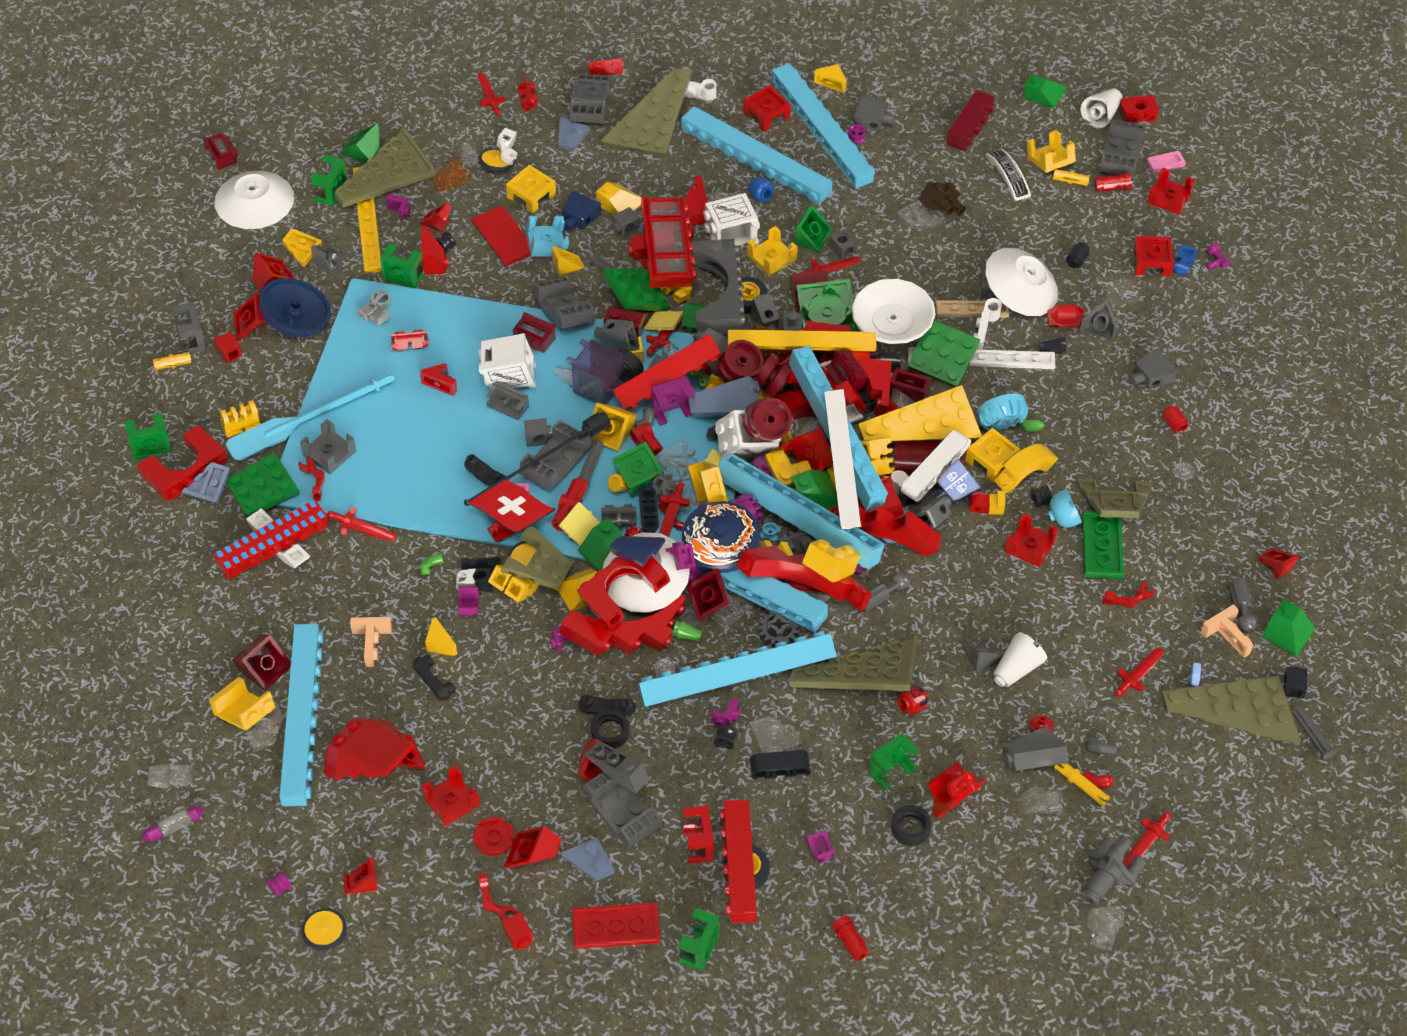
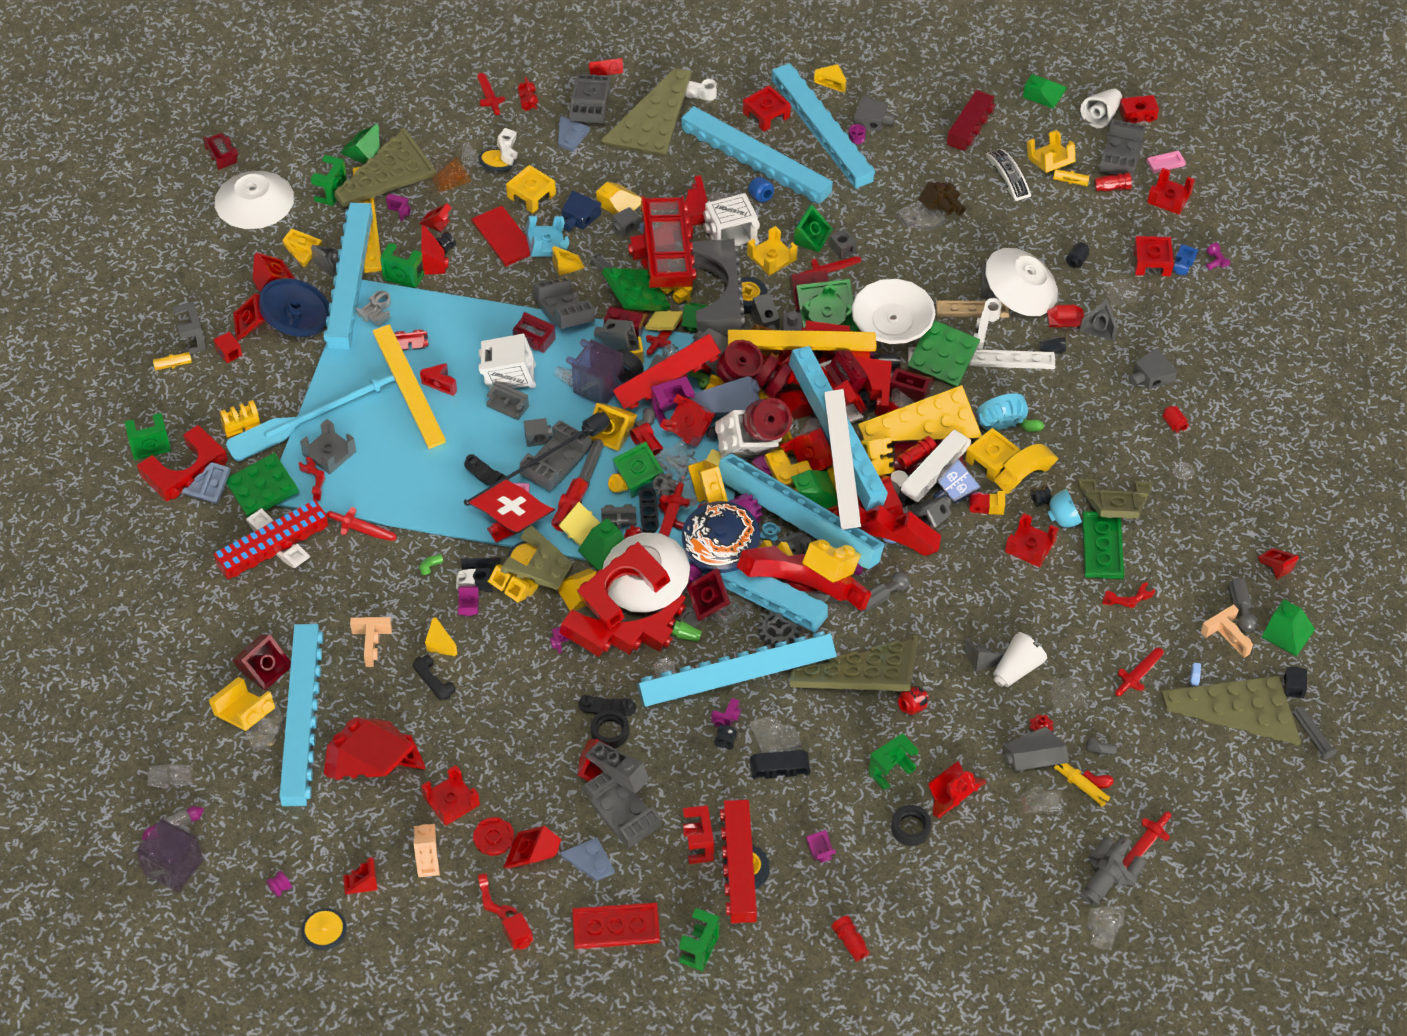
dark blue slope [610,536,665,567] -> none
magenta bracket [665,541,696,570] -> none
none -> clear purple container [136,819,204,893]
none -> medium azure brick [324,203,373,350]
none -> yellow tile [372,324,446,449]
none -> light nougat bracket [414,824,439,877]
none -> red panel [659,394,715,447]
none -> red axle [897,436,937,469]

